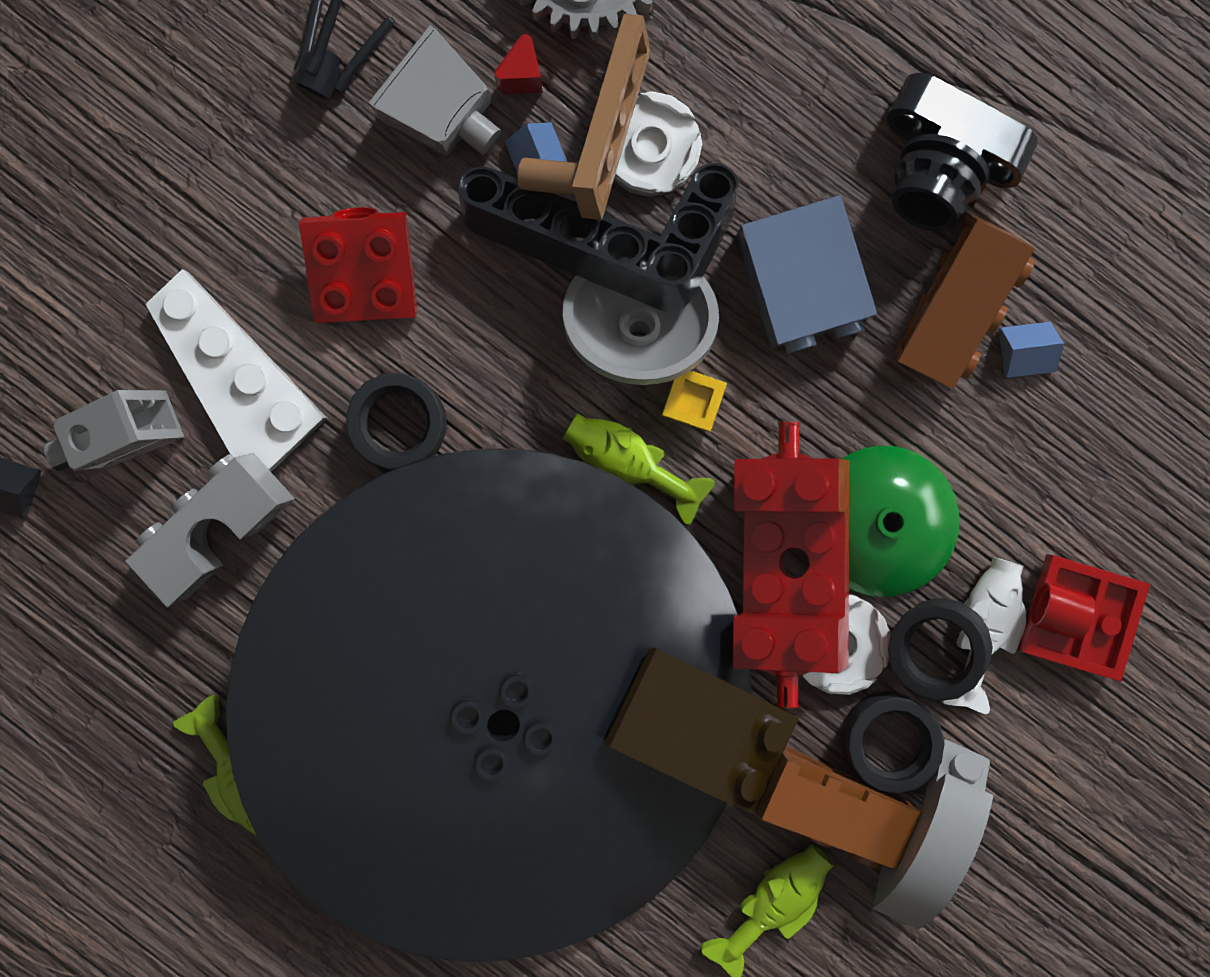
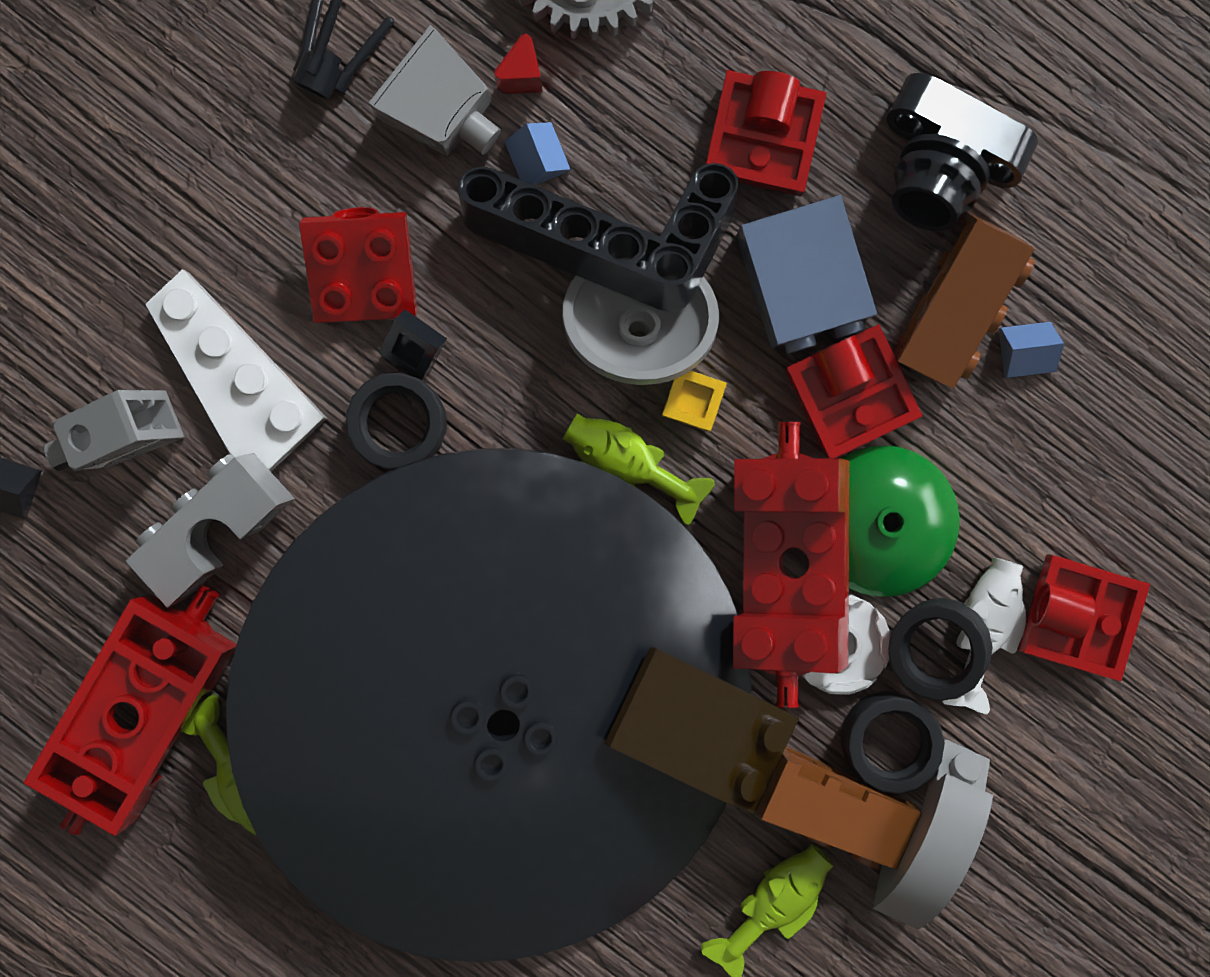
medium nougat piece [518,14,651,220] -> none
white tile [614,91,702,197] -> none
none -> red brick [23,584,237,836]
none -> black plate [379,309,447,381]
none -> red plate [705,70,827,197]
none -> red plate [784,324,923,458]

